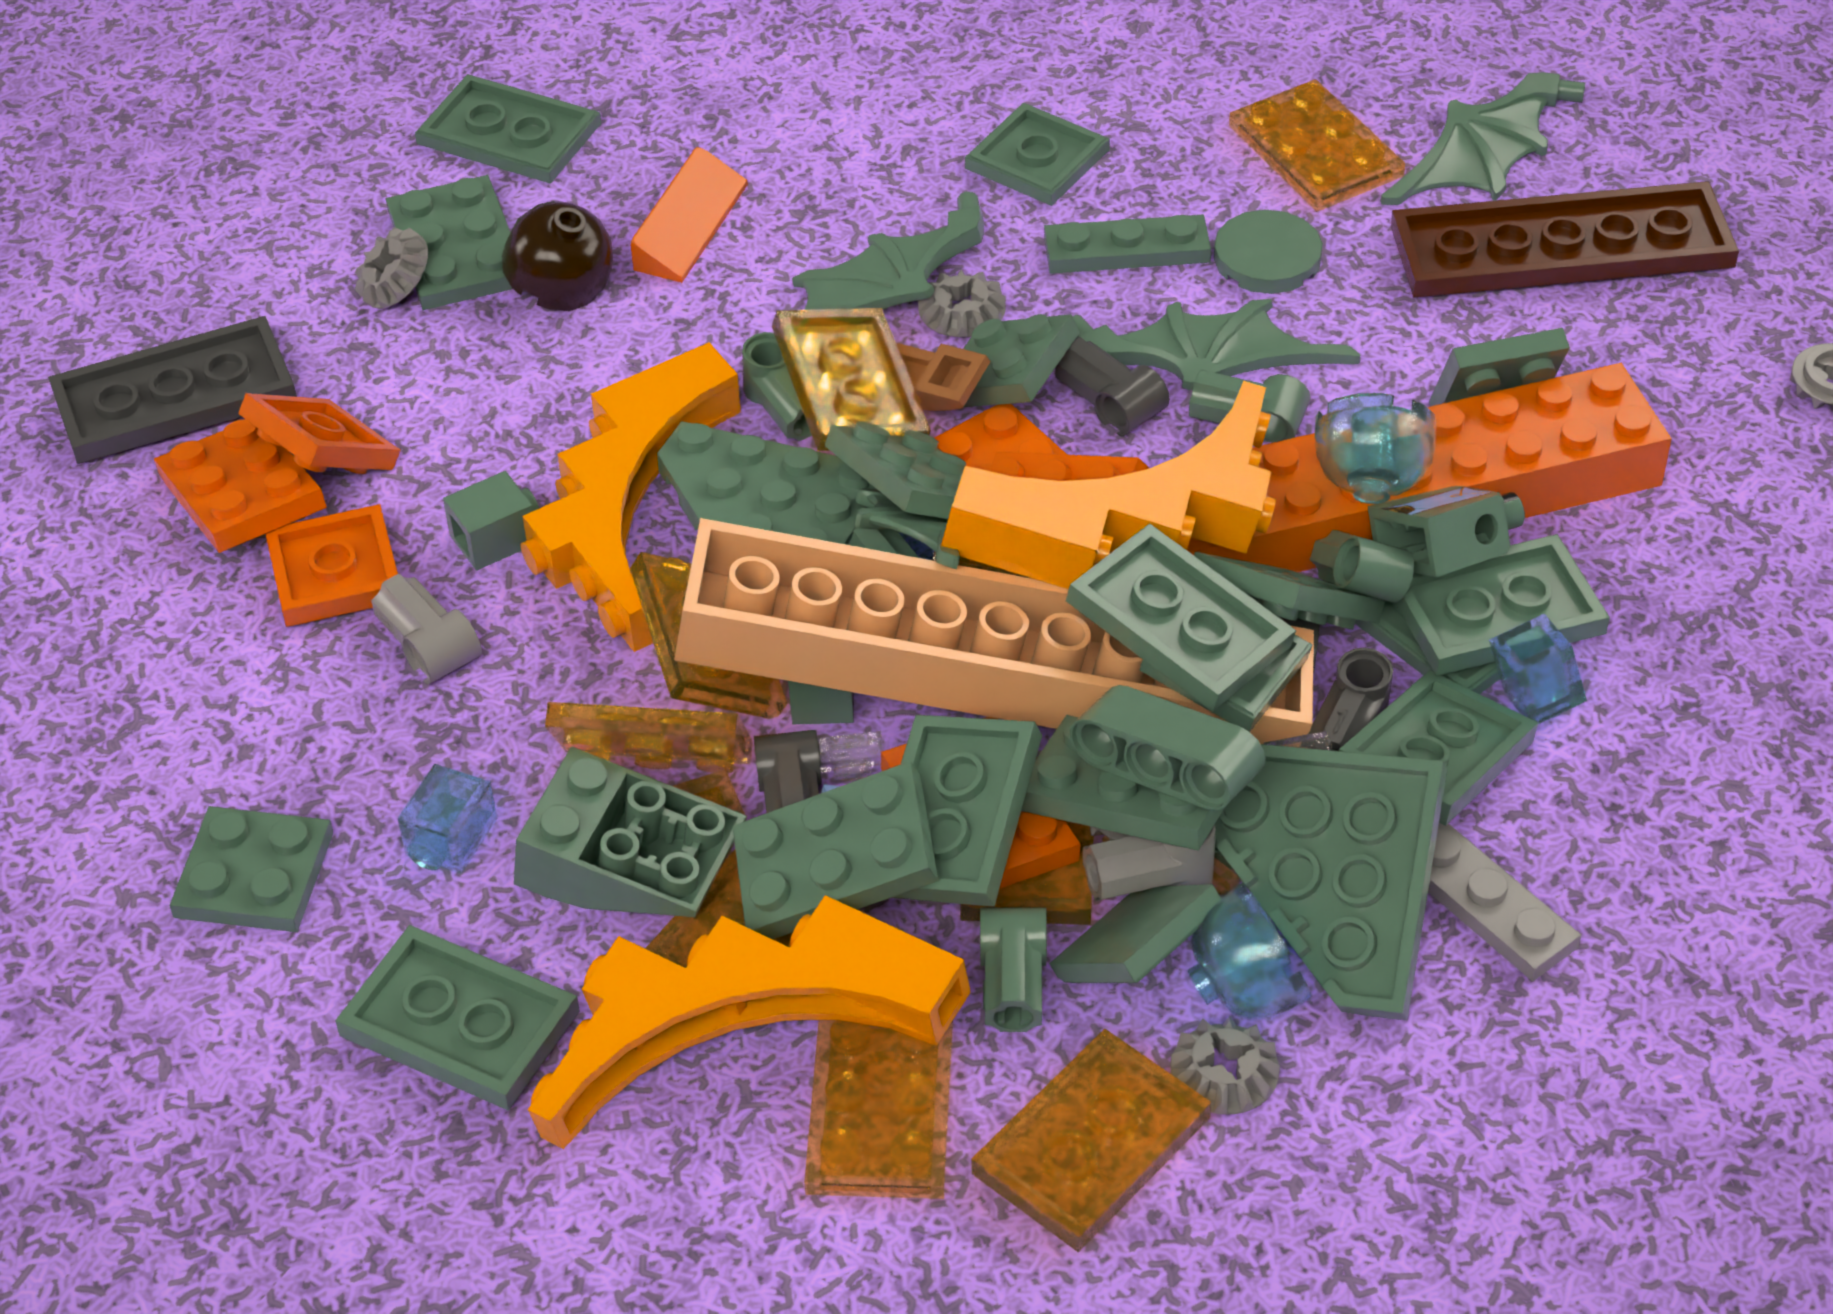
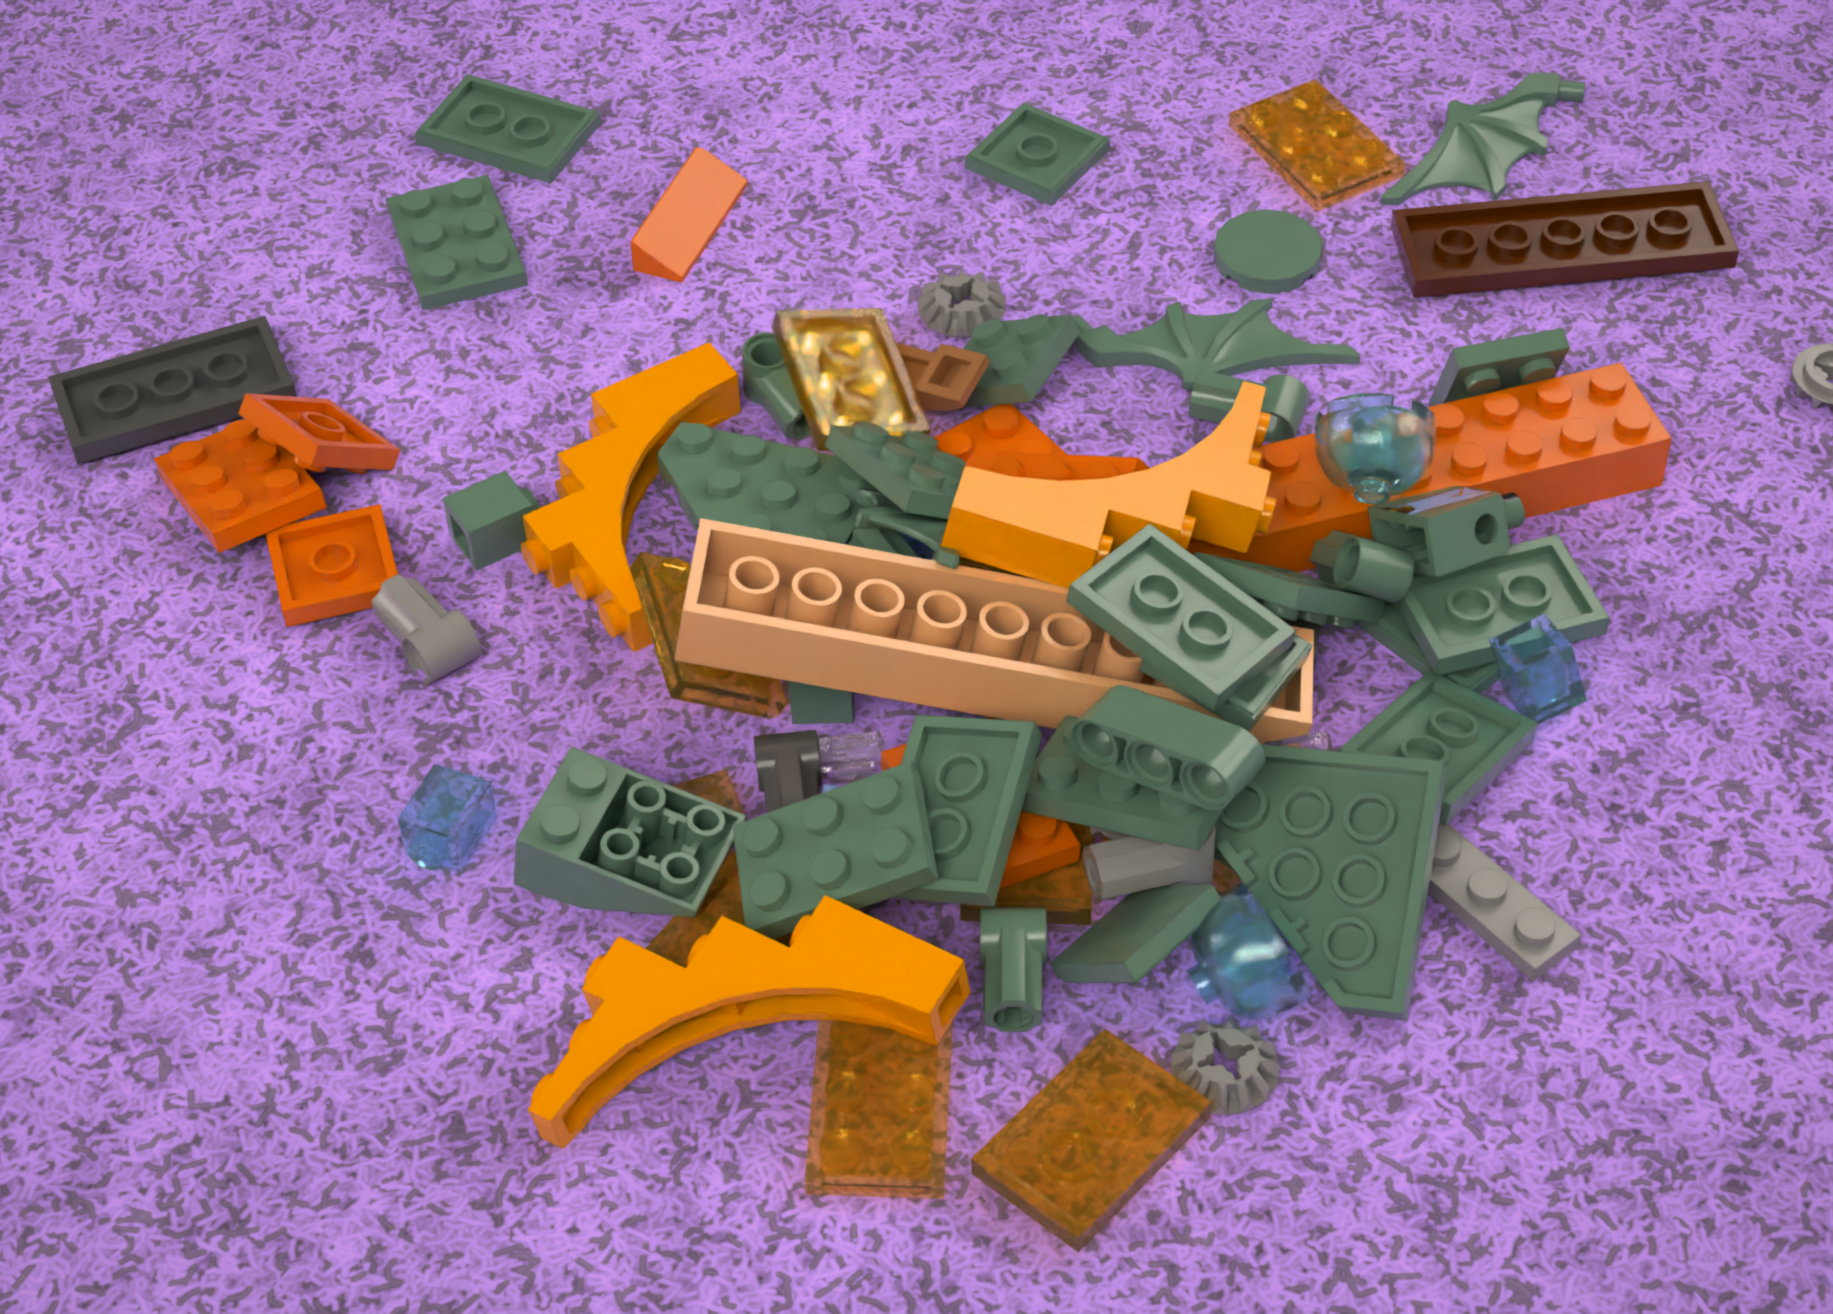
sand green plate [169,806,333,932] -> none
sand green plate [335,925,580,1111] -> none
light grey gear [354,227,428,309] -> none
dark brown cylinder [502,201,613,311] -> none
clear yellow plate [545,702,753,773] -> none
sand green animal [782,192,984,342] -> none
sand green plate [1044,214,1211,274] -> none
dark grey piece [1055,337,1170,436] -> none
dark grey piece [1303,647,1393,751] -> none

